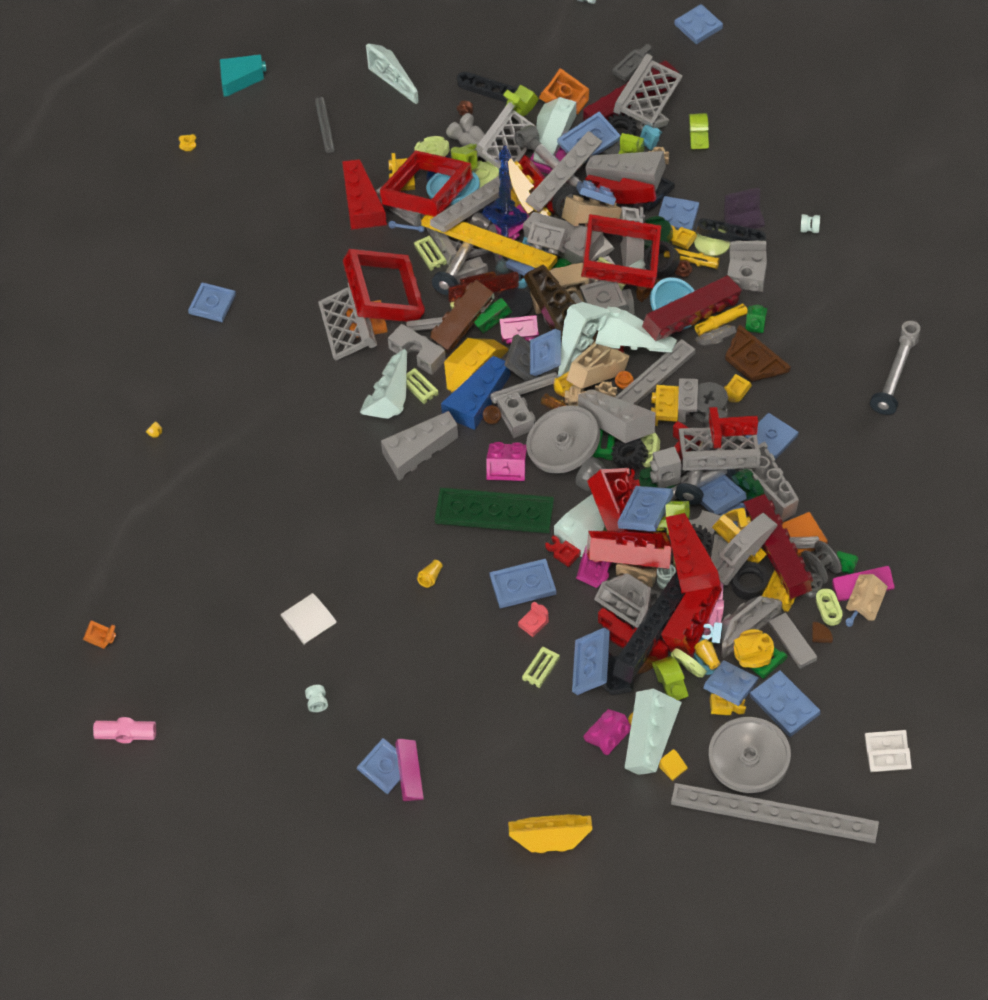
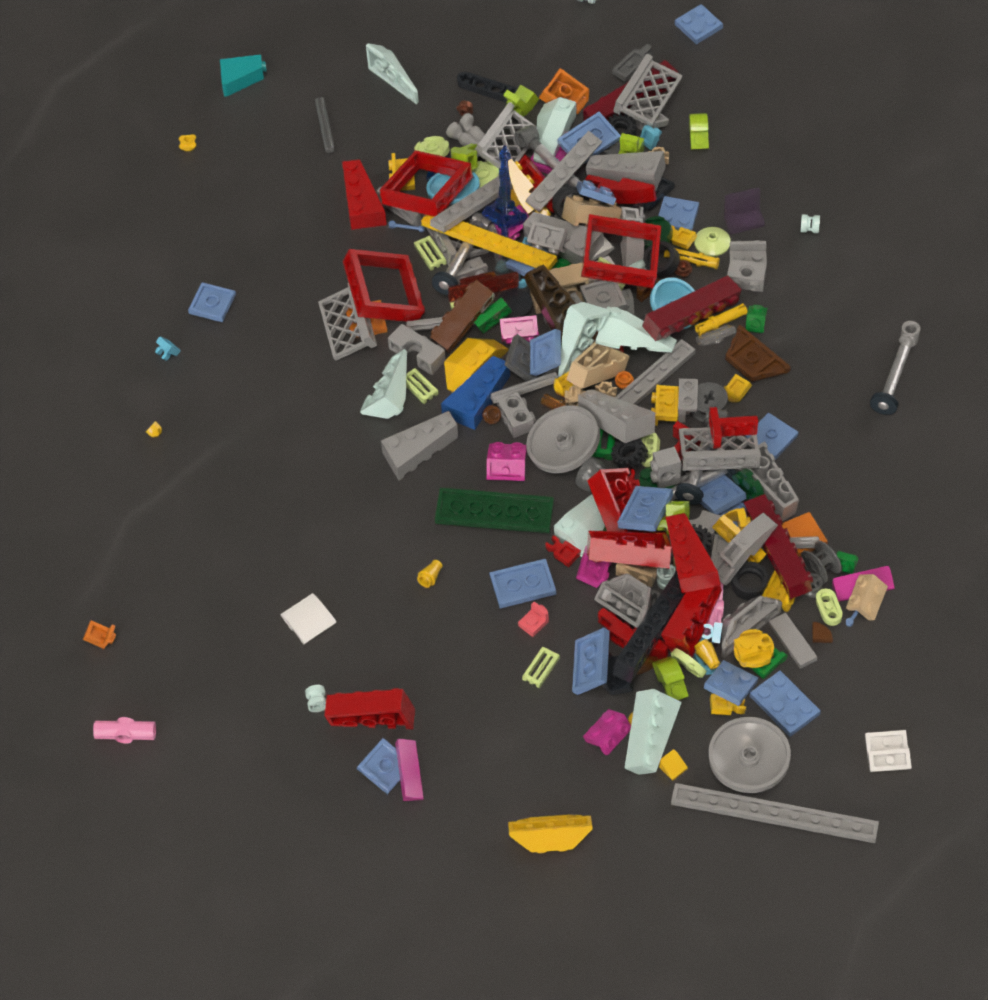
black beam [696,218,766,242] -> none
none -> medium azure tile [155,336,181,361]
none -> red wedge [324,688,415,730]

